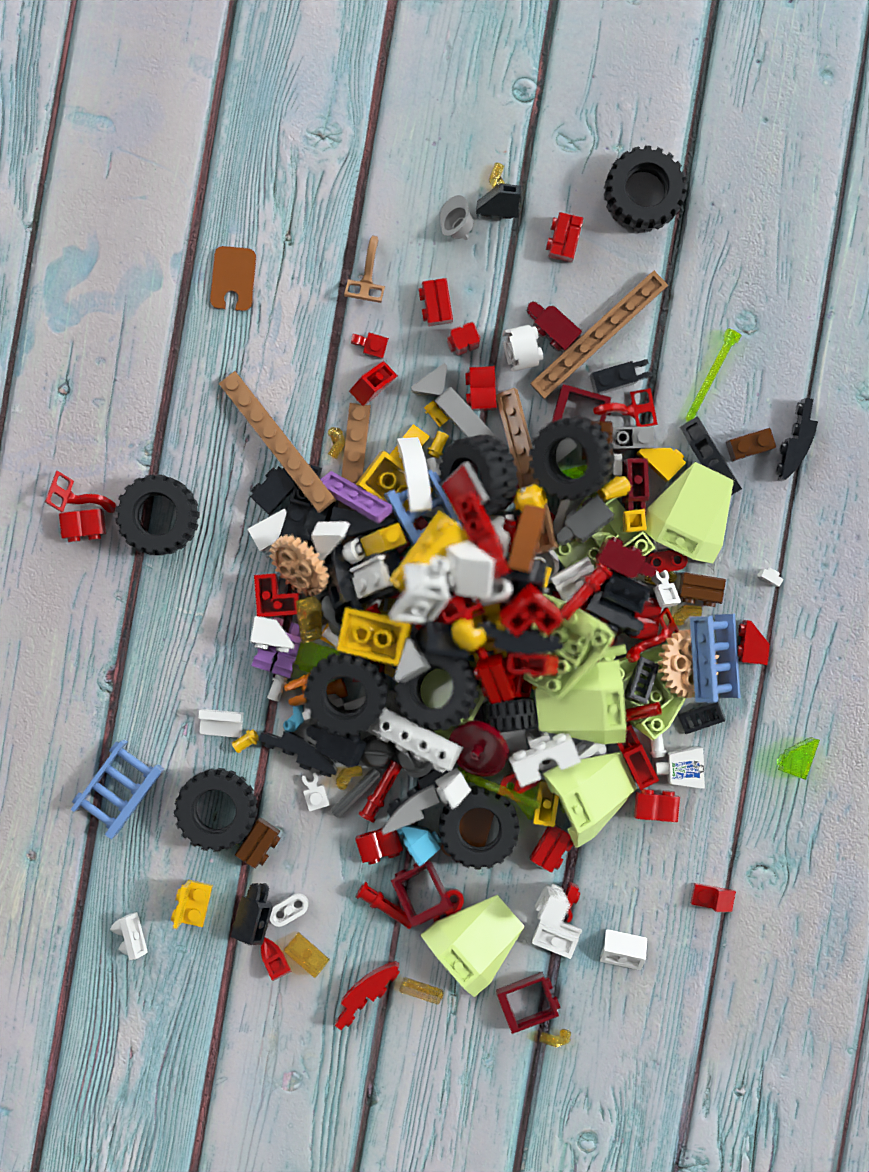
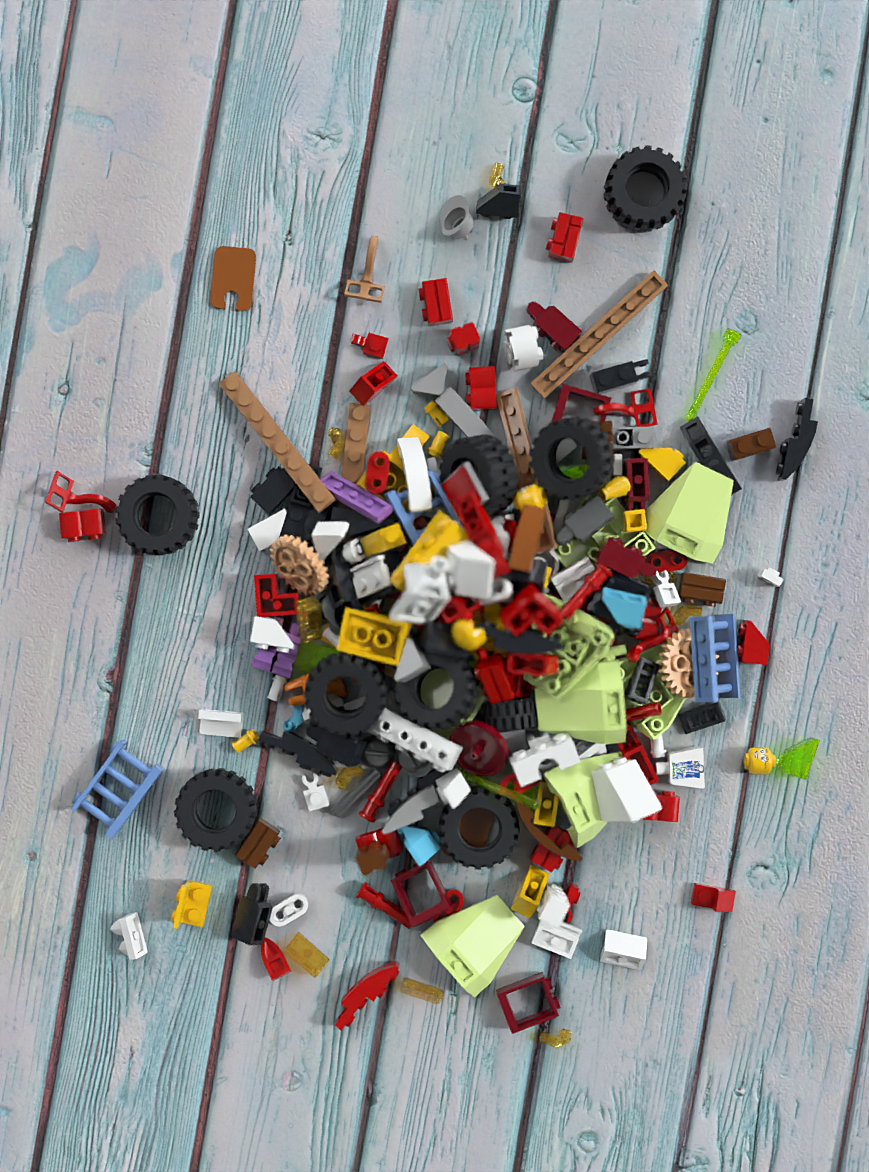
none -> reddish brown brick [355,840,390,876]
none -> red plate [364,451,390,494]
none -> yellow slope [511,865,550,918]
none -> reddish brown slope [515,799,583,861]
none -> white slope [591,757,662,822]
none -> medium azure slope [603,588,646,629]
none -> yellow head [744,747,776,775]

